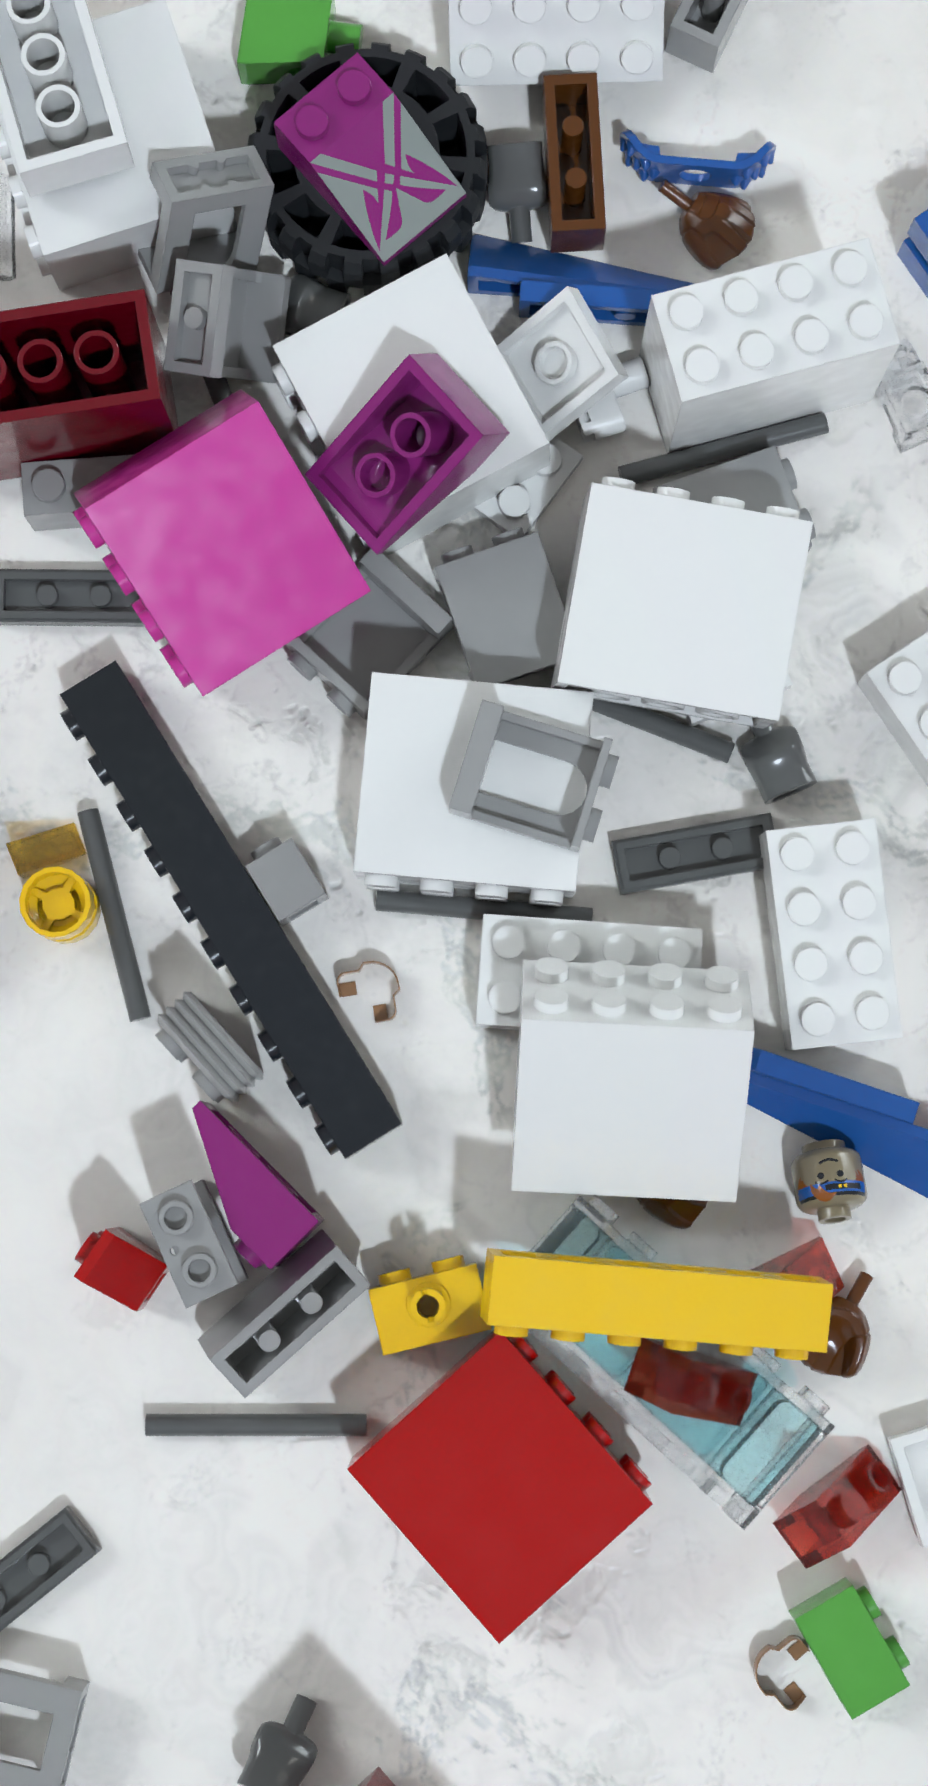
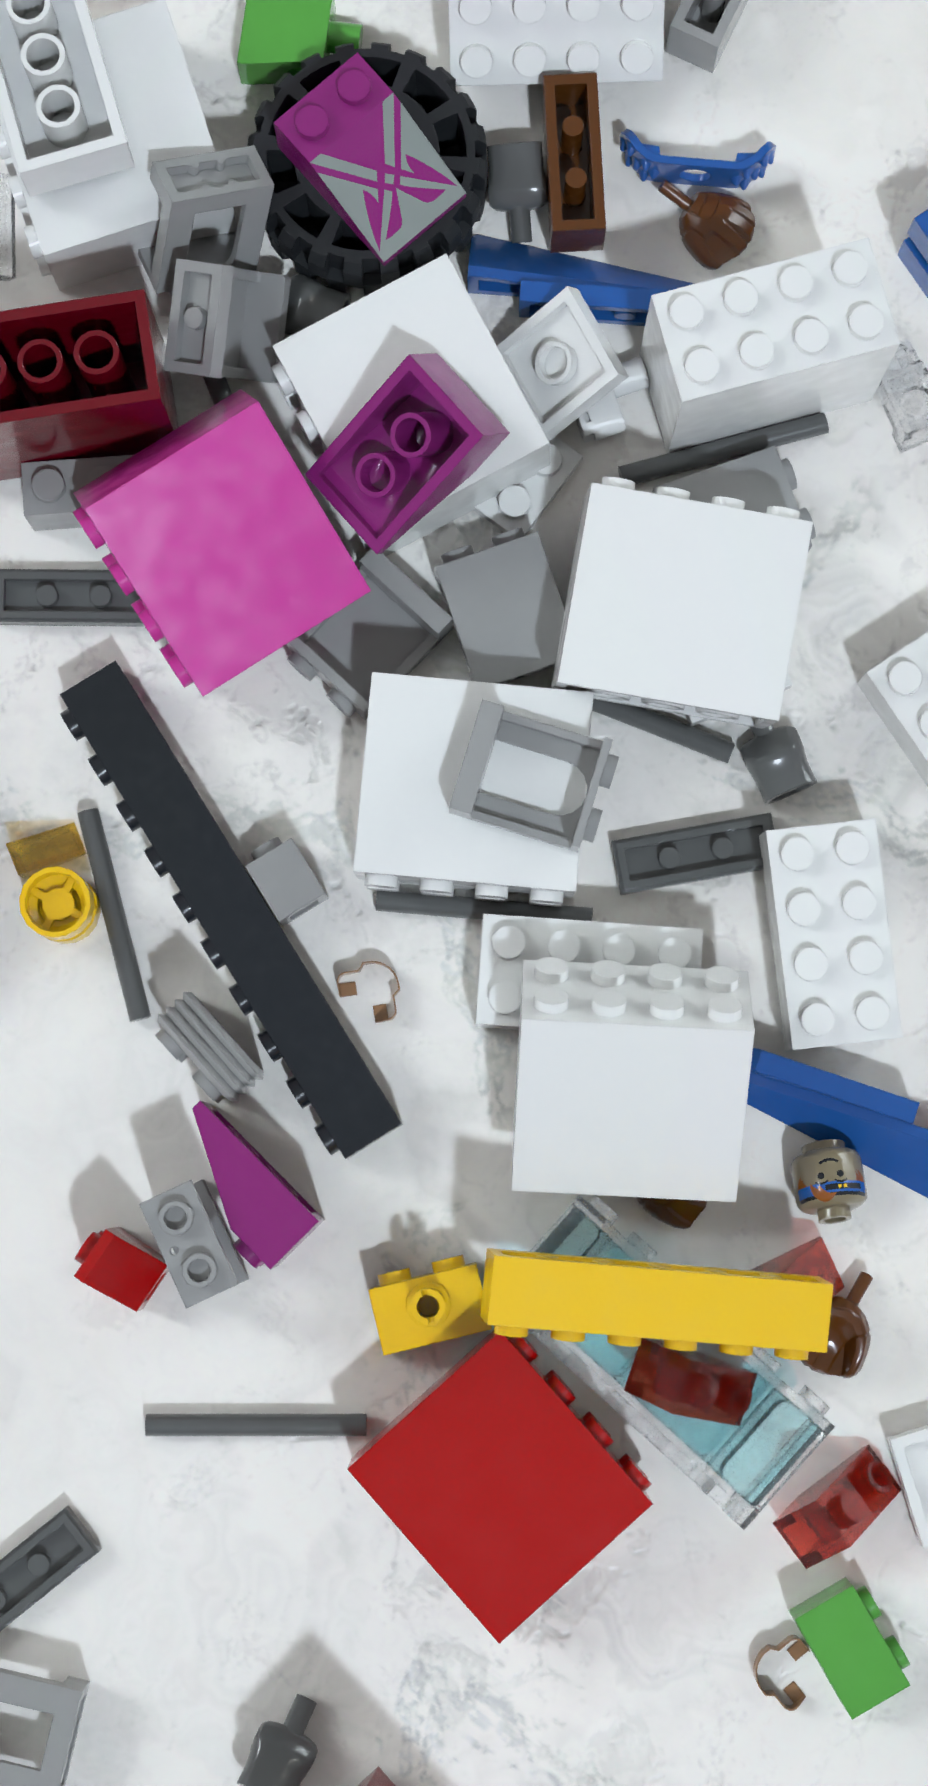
light grey brick [198,1229,371,1398] -> none

